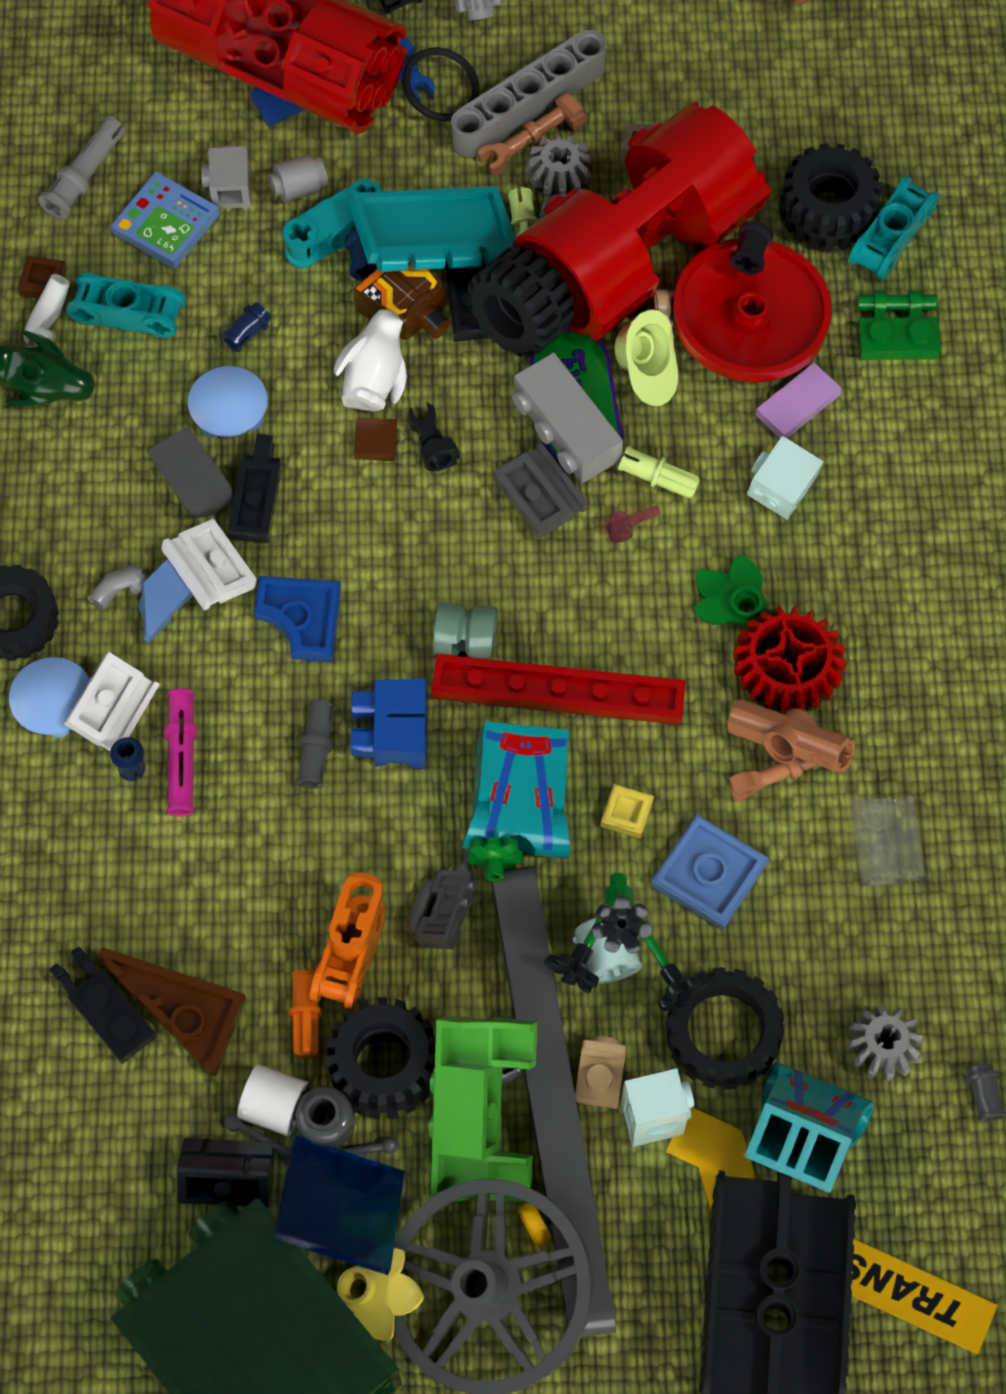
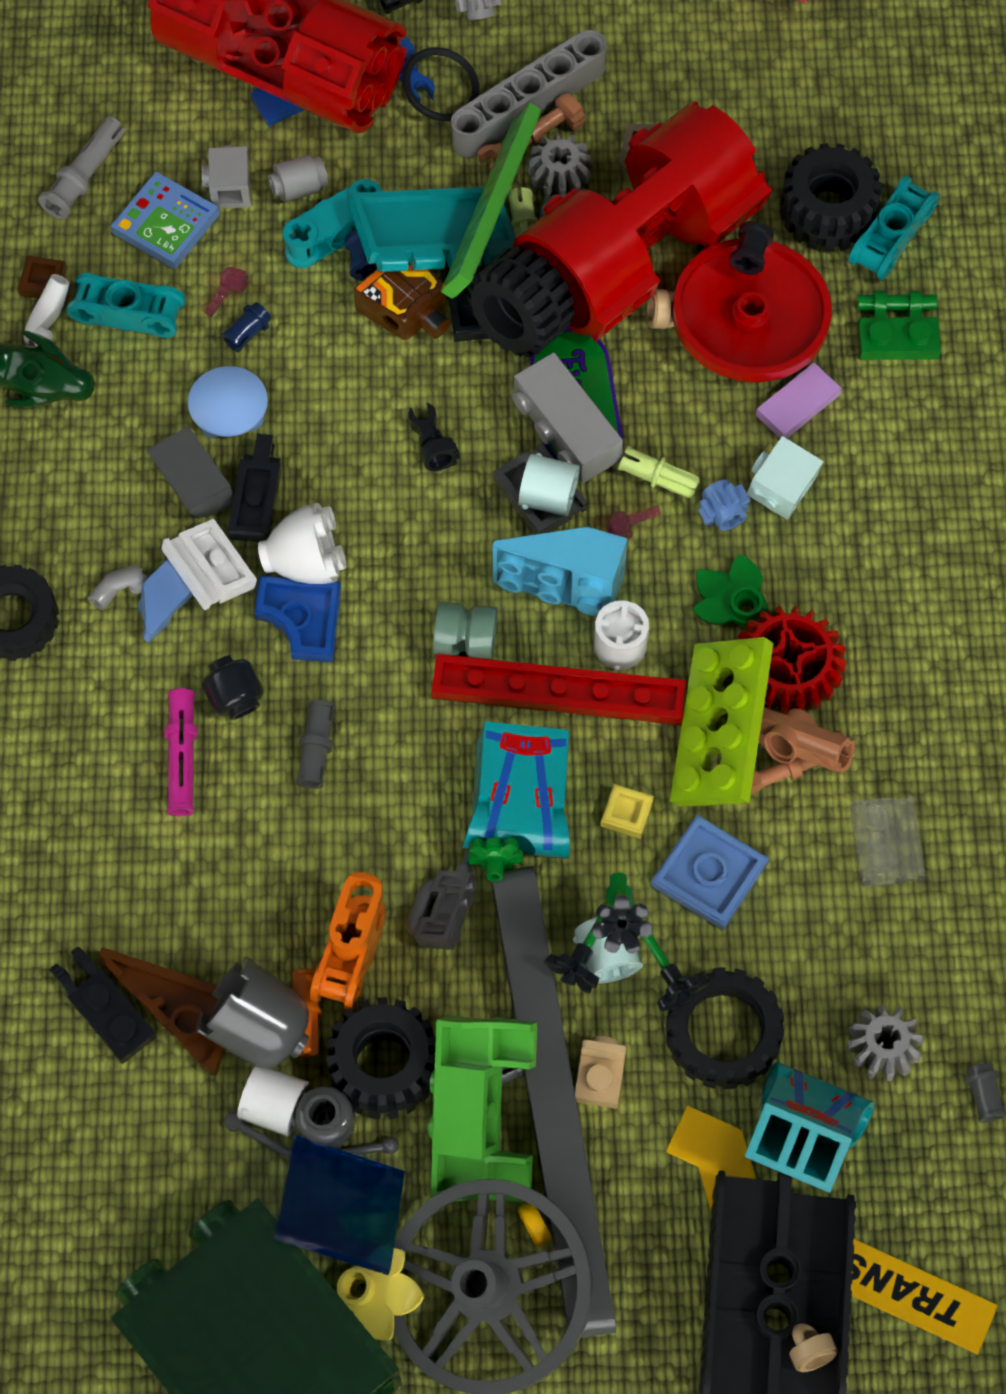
light blue dish [9,657,90,738] -> none
white plate [64,652,160,751] -> none
dark blue pin [110,737,146,781] -> none
black brick [177,1138,275,1208] -> none
white animal [334,309,407,412] -> none
blue hips [351,679,427,769] -> none
reddish brown tile [354,417,398,461] -> none
yellowish green piece [614,310,678,406] -> none
light aqua brick [621,1068,694,1147] -> none
none -> dark grey cylinder [196,956,309,1068]
none -> black head [202,655,264,721]
none -> clear pink hand [204,267,248,317]
none -> white piece [258,503,346,584]
none -> bright green tile [441,102,541,299]
none -> medium azure slope [492,527,628,616]
none -> light aqua piece [518,453,580,517]
none -> white piece [594,600,649,671]
none -> lime plate [669,637,773,807]
none -> medium blue gear [698,480,751,531]
none -> tan tile [789,1323,838,1372]

